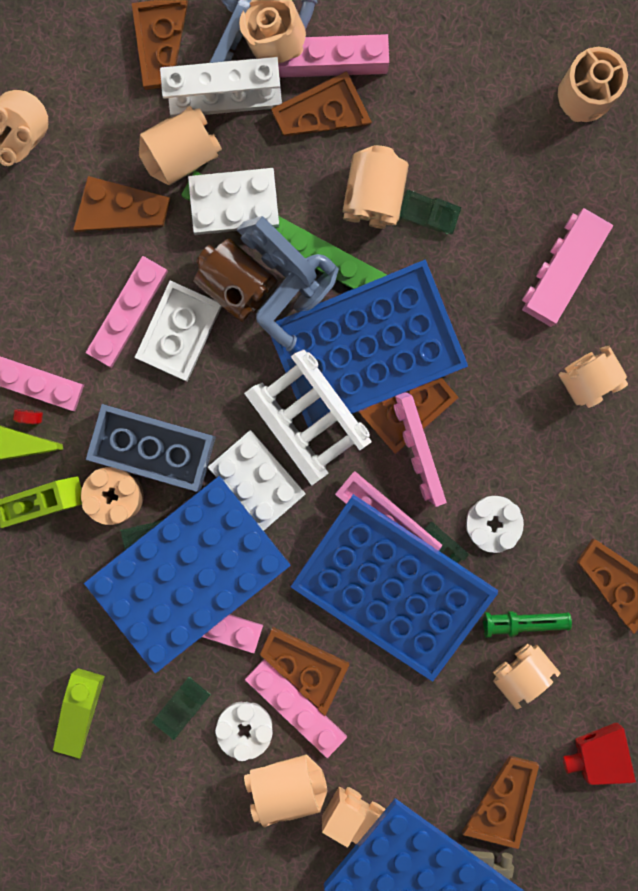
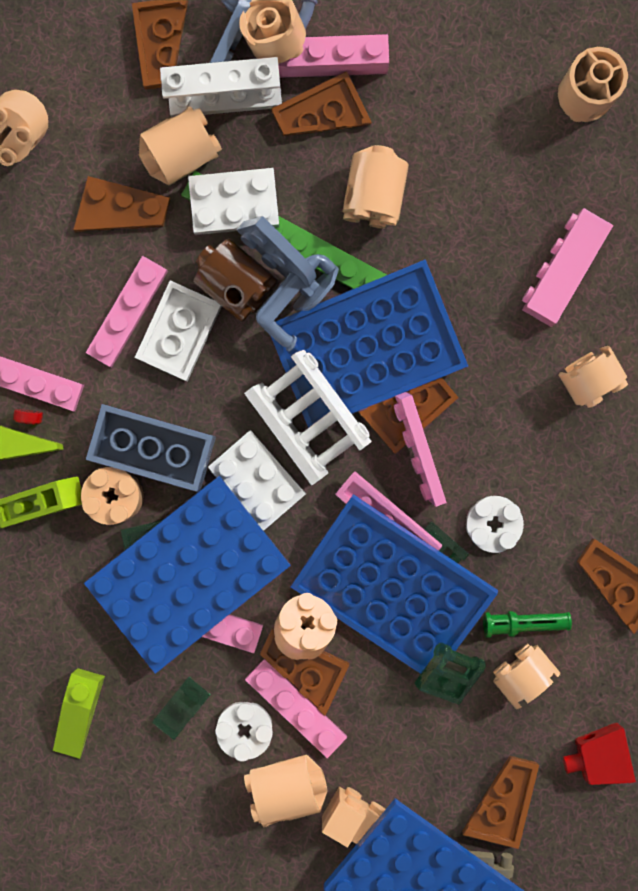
clear green slope [399,189,462,235] -> none
none -> light nougat brick [274,593,337,660]
none -> clear green plate [414,643,486,705]

